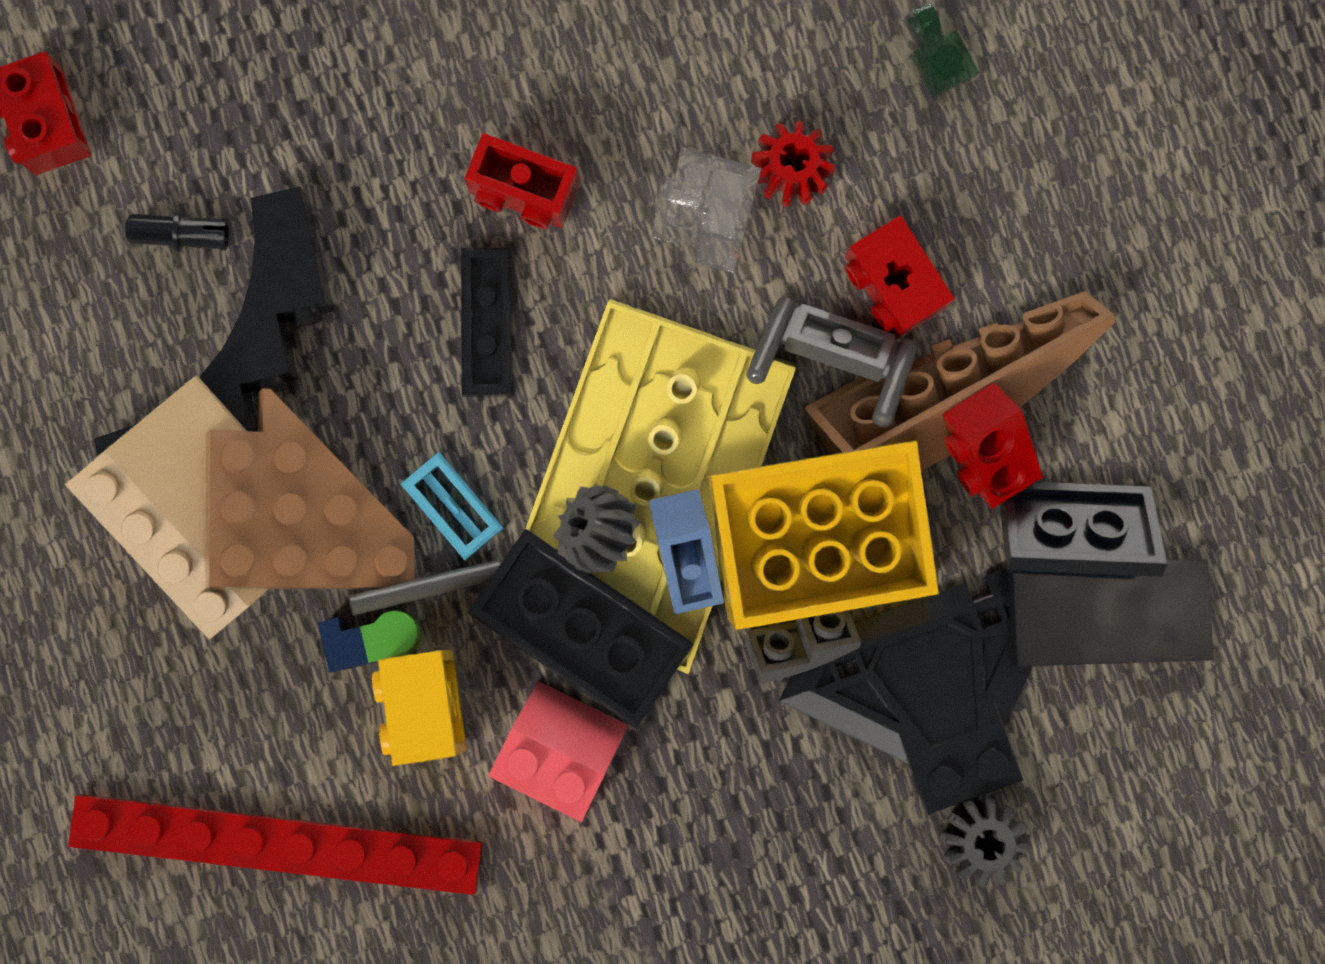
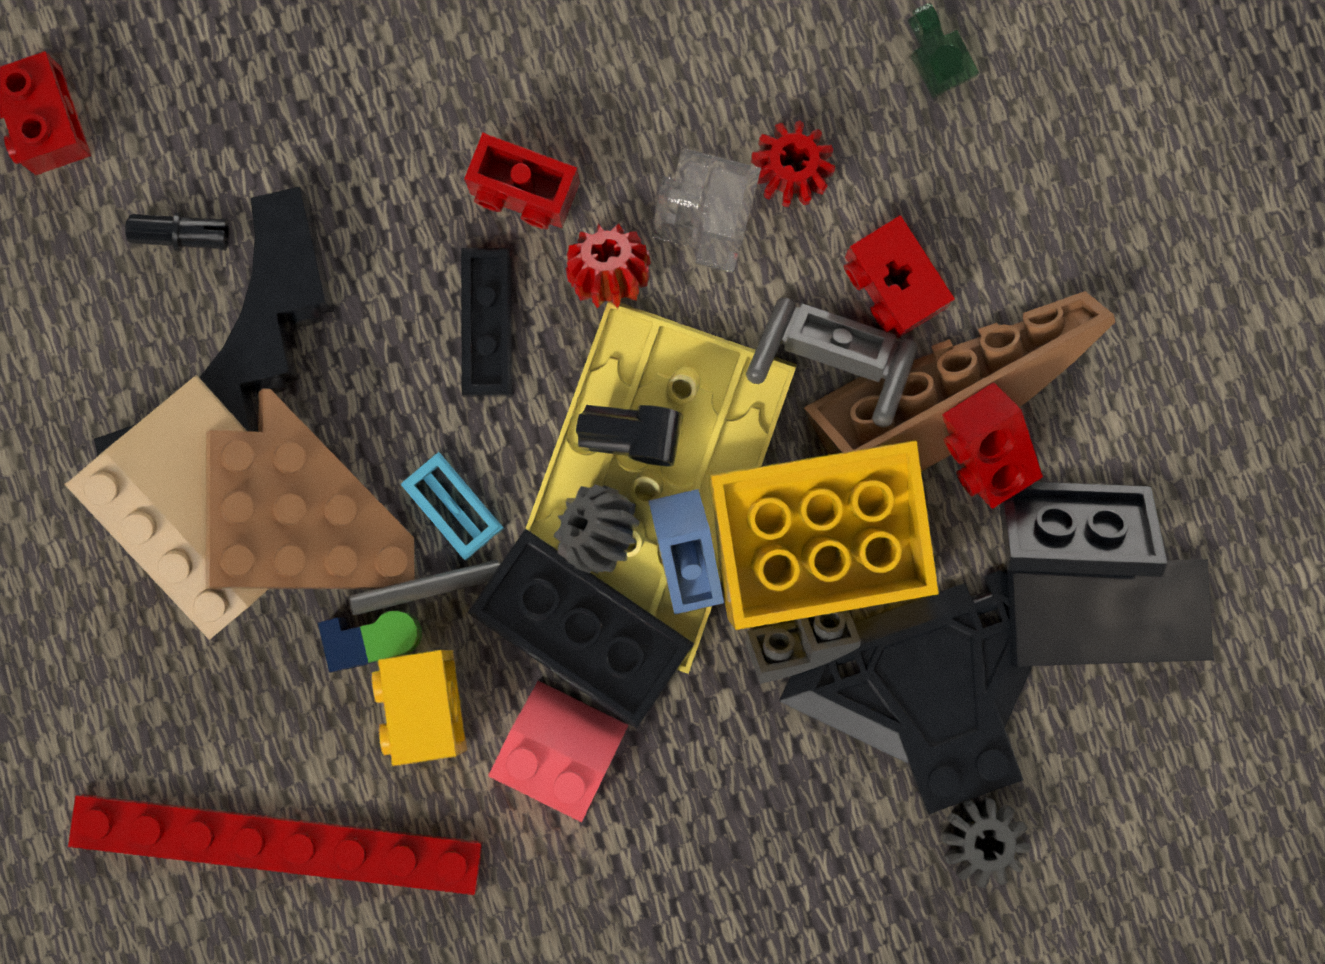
none -> red gear [565,223,651,309]
none -> black piece [576,405,683,467]

